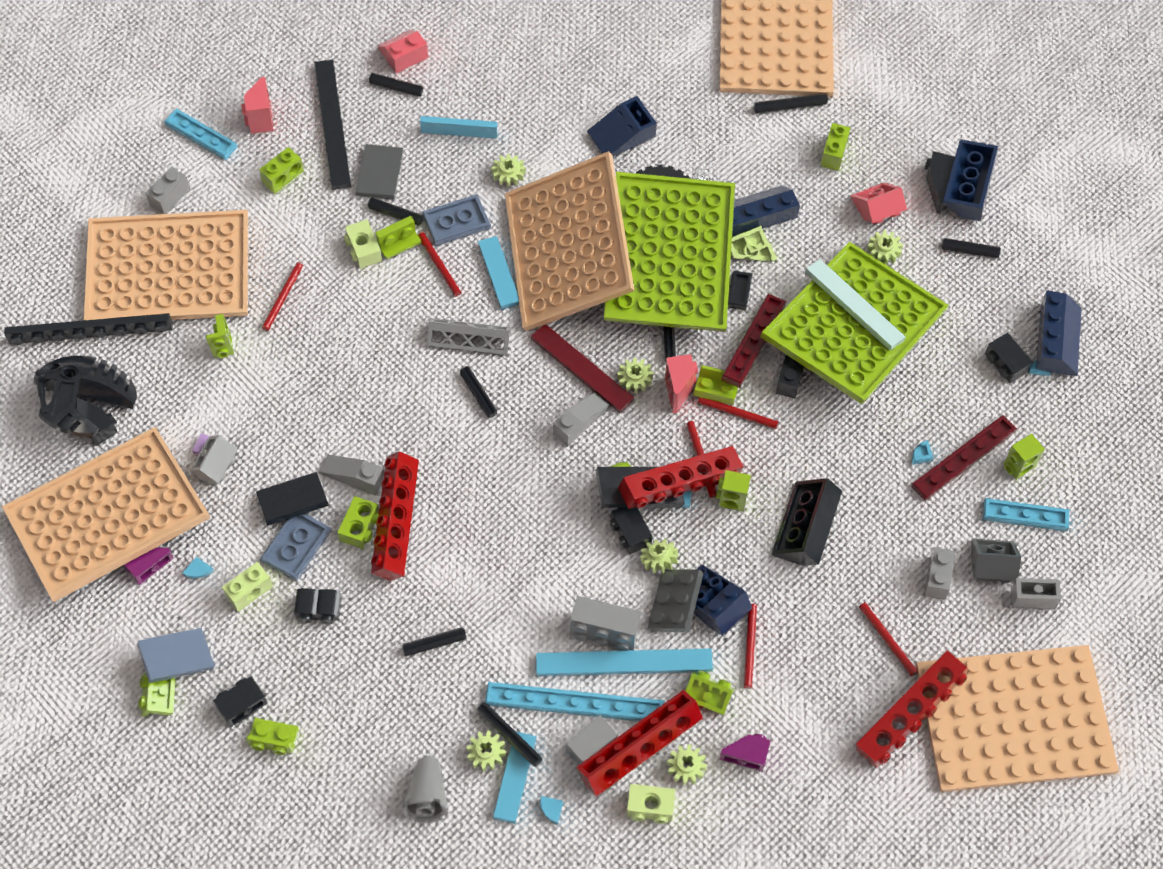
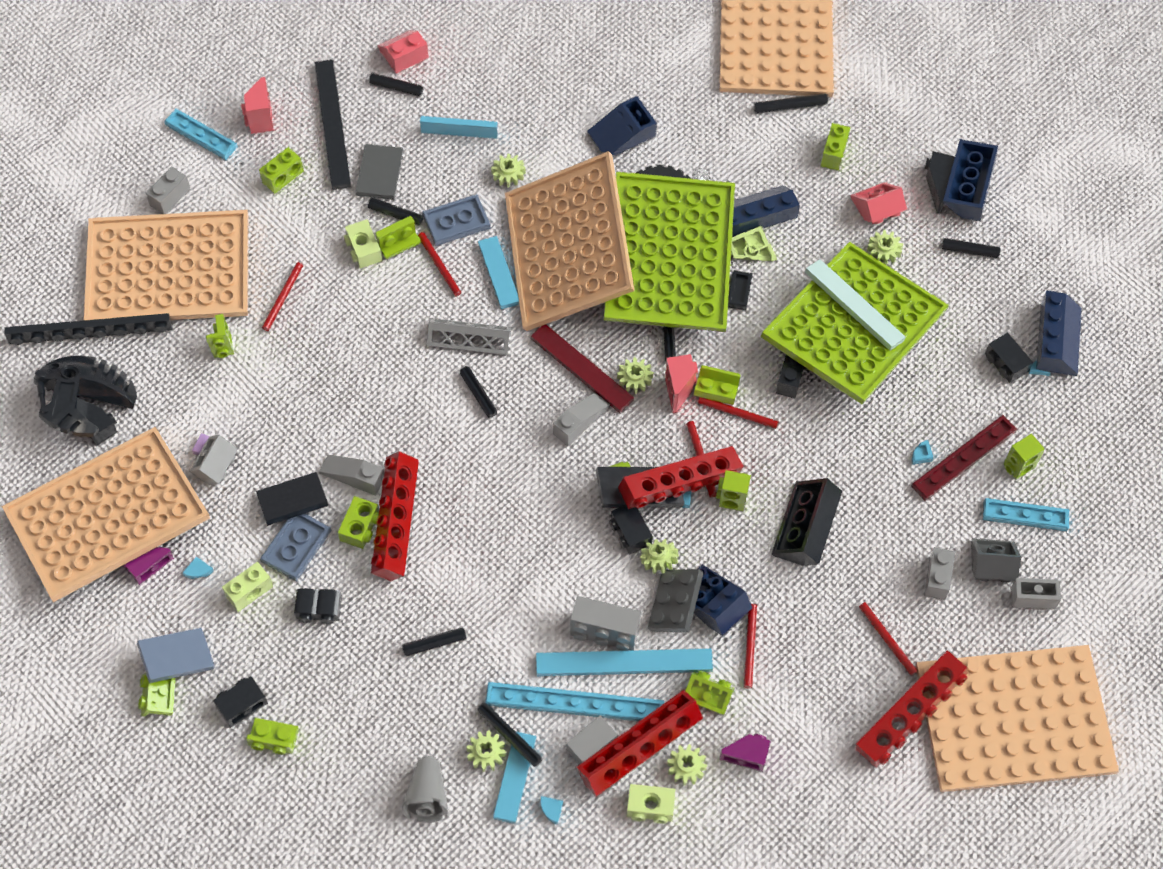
dark red tile [721,294,786,388] -> none

